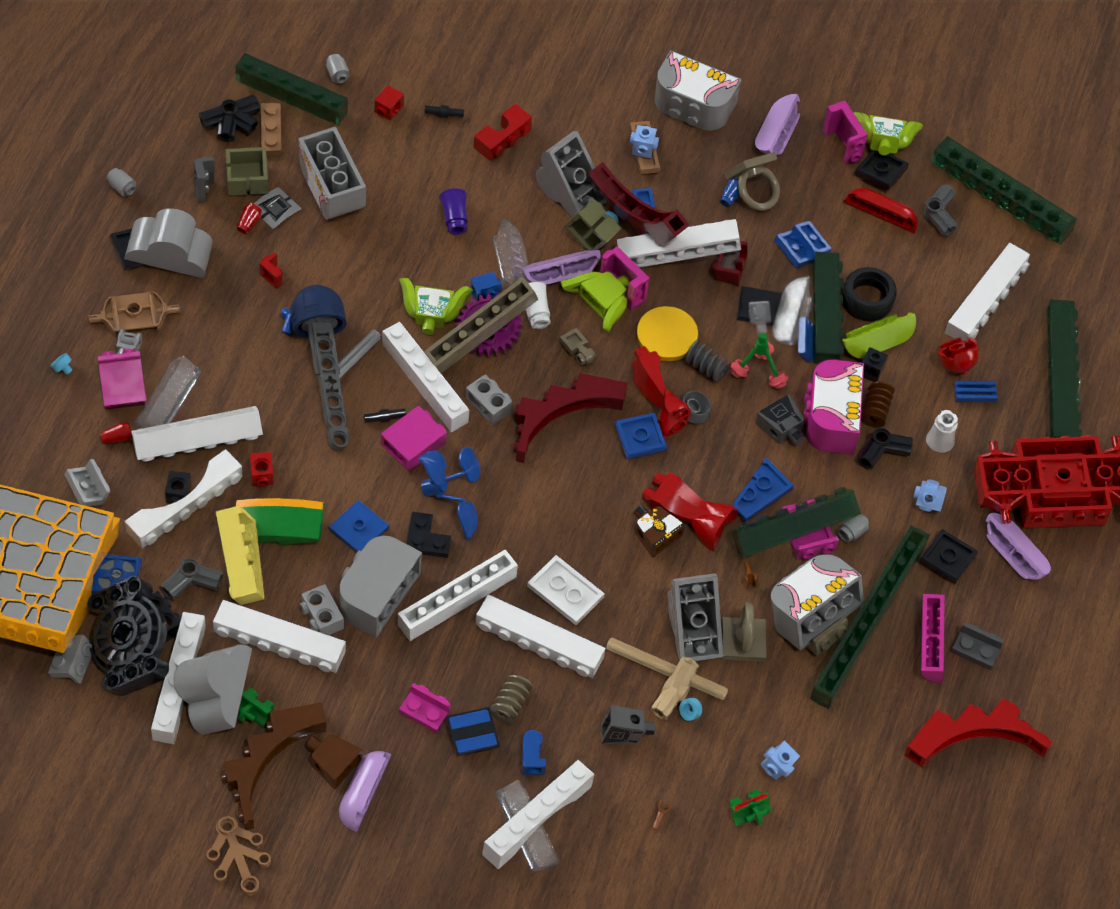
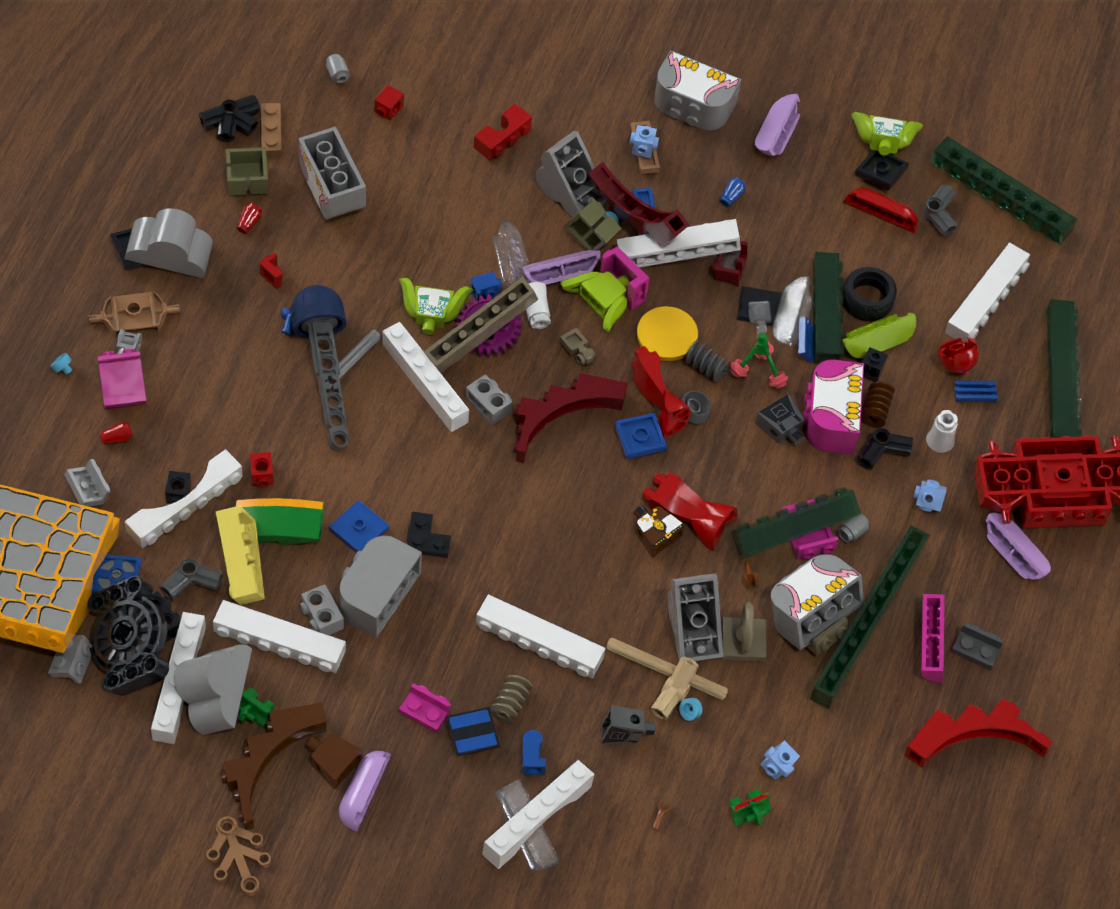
light grey brick [106,168,136,197] -> none
white brick [131,406,263,461] -> none
clear brick [134,356,202,429] -> none
dark grey bracket [194,157,215,202] -> none
clear green brick [235,53,348,126] -> none
sticker [254,187,301,229] -> none
black bar [364,408,406,423] -> none
dark pink brick [381,406,447,472] -> none
white brick [398,550,518,641] -> none
blue plant [419,447,480,540] -> none
black bar [425,105,464,118] -> none
dark purple plant [439,188,468,235] -> none
white plate [527,555,605,625] -> none
dark tan tile [724,152,780,211] -> none
blue wing [732,457,794,523] -> none
blue slope [774,221,832,269] -> none
dark pink panel [823,100,867,164] -> none
black plate [919,529,978,584] -> none

